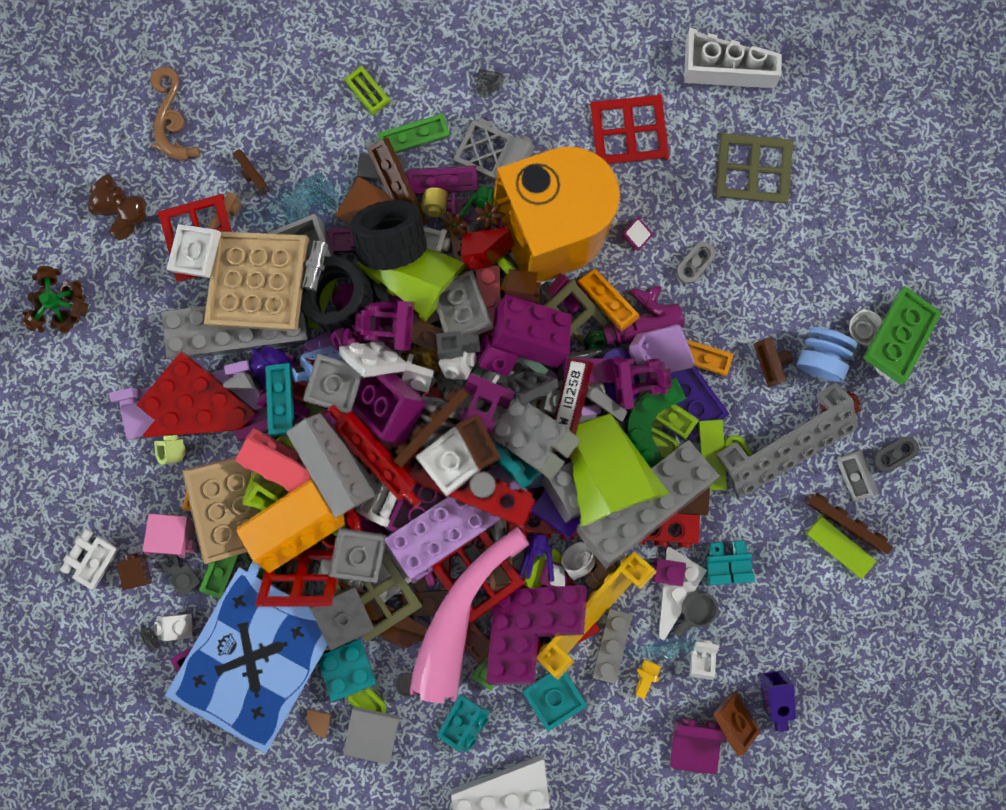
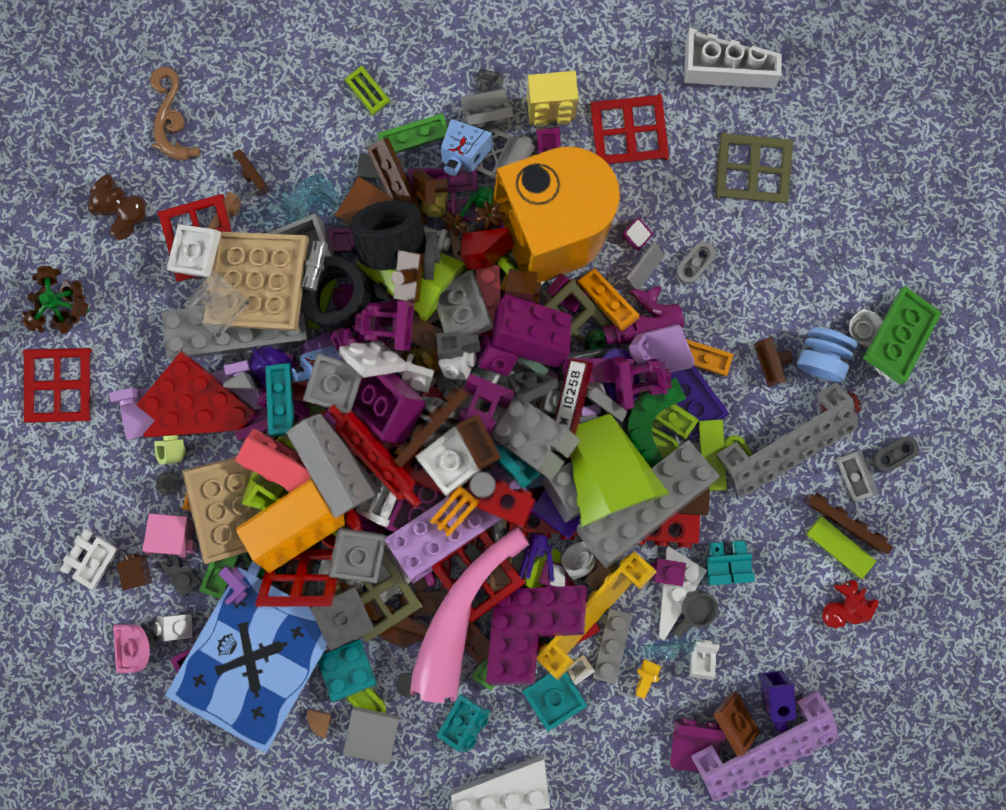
none -> red window [22,348,92,423]
none -> bright pink tile [113,624,150,673]
none -> clear smoke tile [156,472,182,495]
none -> clear tile [183,270,250,338]
none -> medium lavender bracket [218,566,249,605]
none -> tile [391,250,424,303]
none -> reddish brown tile [413,169,448,205]
none -> dark grey plate [424,232,440,280]
none -> light orange tile [429,486,478,537]
none -> light blue torso [441,119,492,176]
none -> light grey bracket [461,88,513,127]
none -> light yellow piece [527,71,579,127]
none -> magenta bracket [536,126,561,154]
none -> white slope [567,654,595,685]
none -> light grey slope [624,242,664,289]
none -> lavender bracket [691,691,839,801]
none -> red animal [822,580,880,629]

